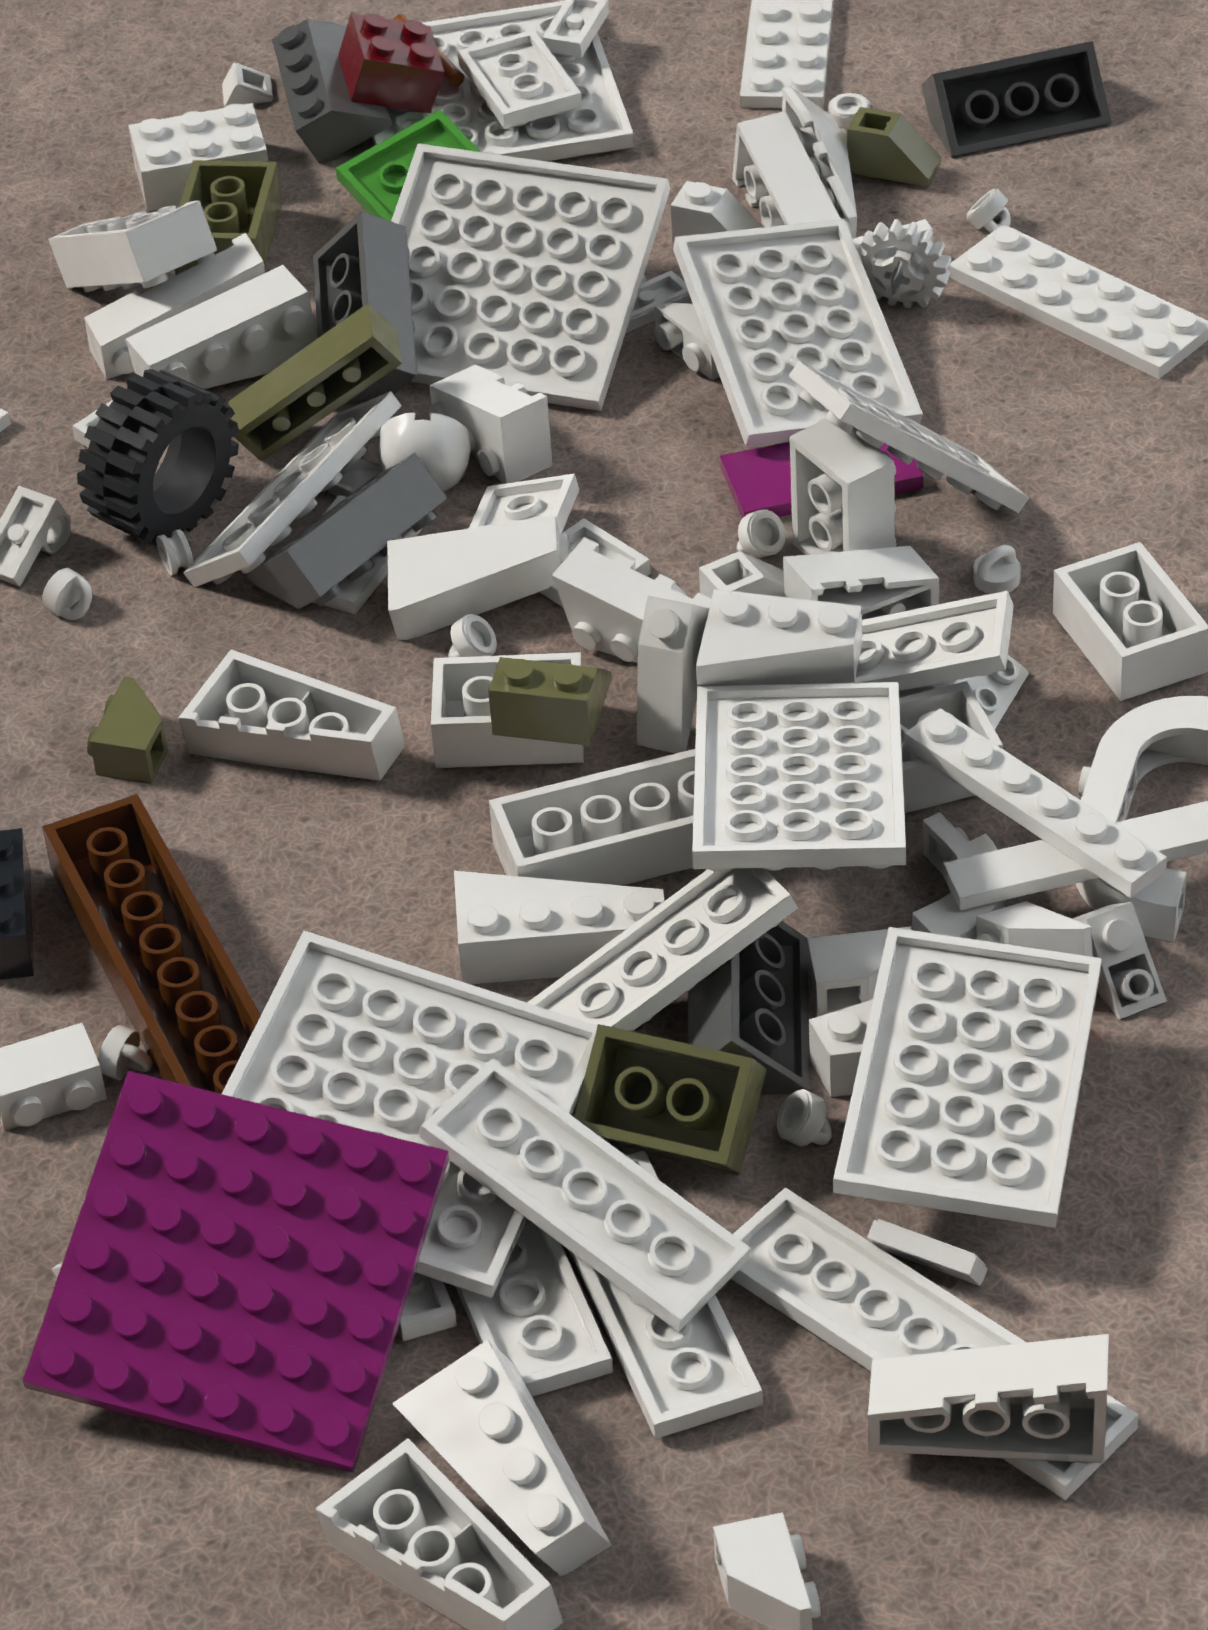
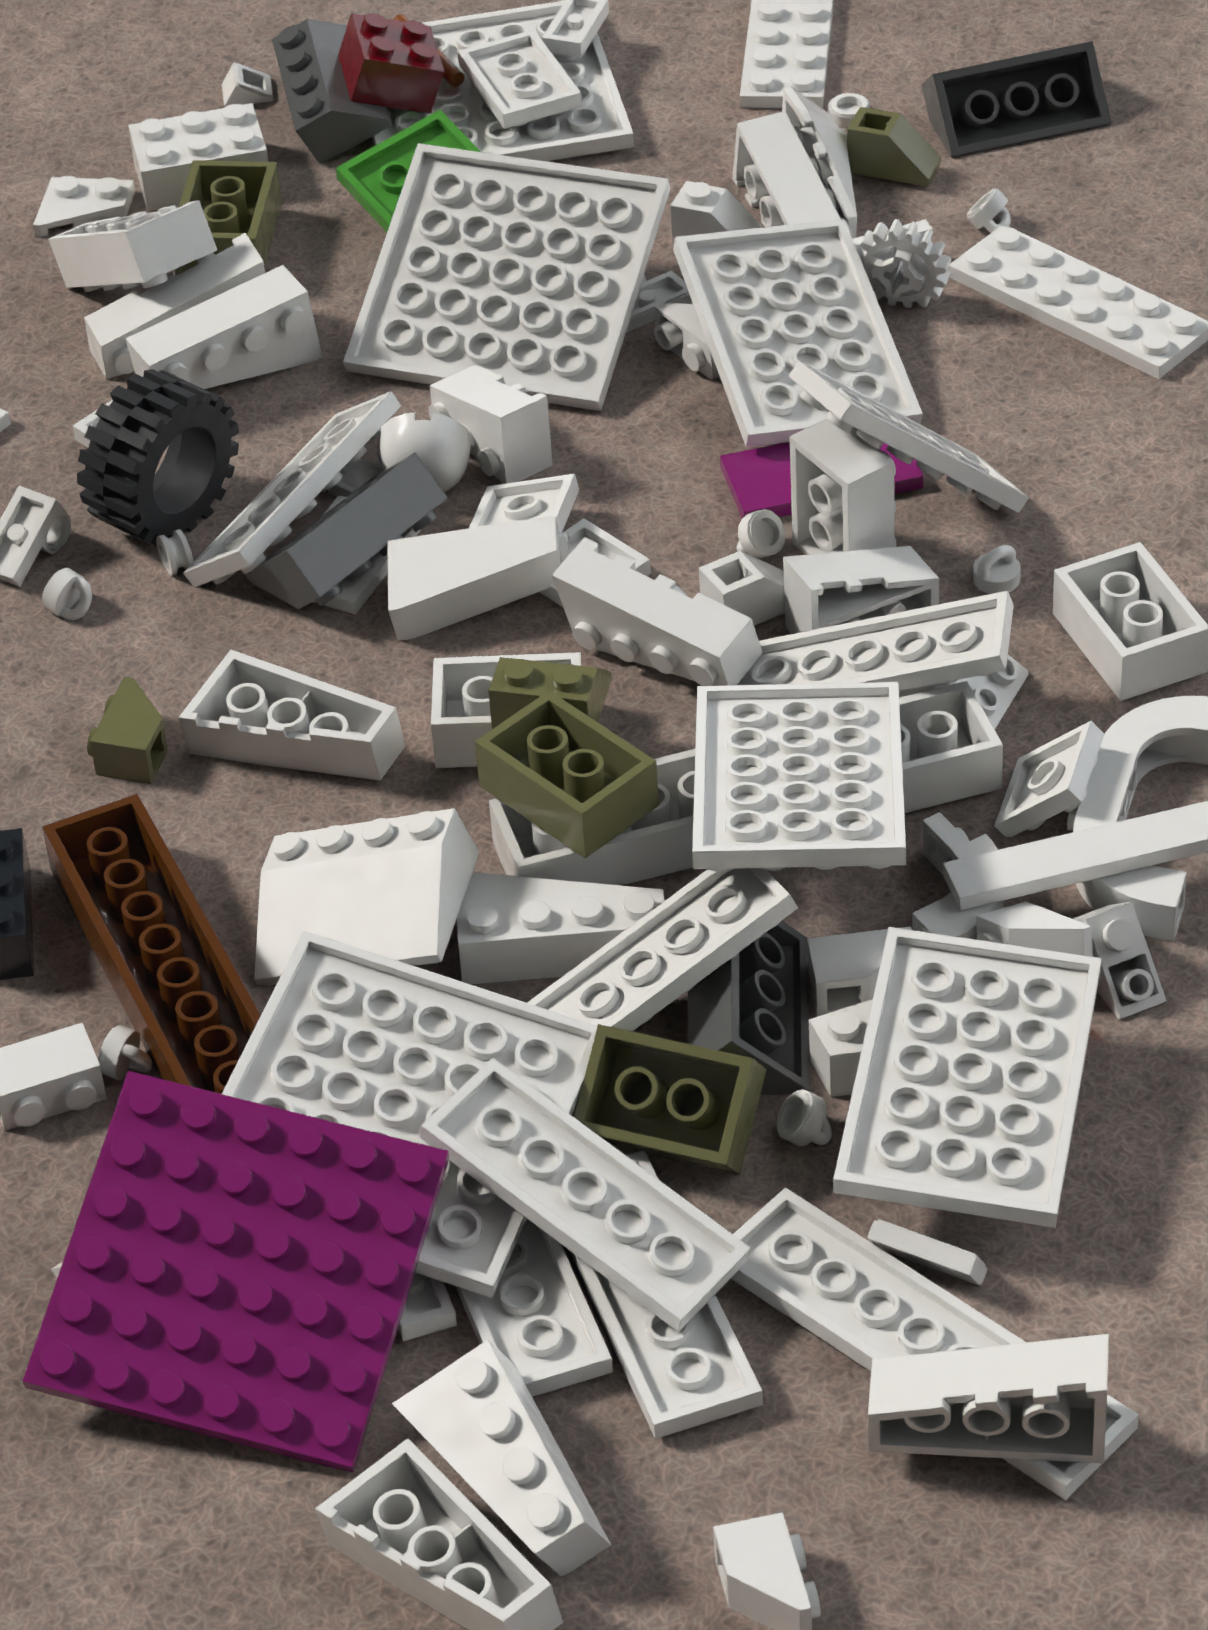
olive brick [228,303,402,459] -> none
dark grey slope [313,211,418,404] -> none
white tile [448,614,497,657] -> none
white slope [637,595,709,753] -> none
white wedge [696,589,862,686] -> none
white plate [905,708,1167,898] -> none
none -> white wing [33,176,135,237]
none -> white slope [254,808,480,986]
none -> olive brick [475,691,659,859]
none -> white plate [994,721,1104,837]

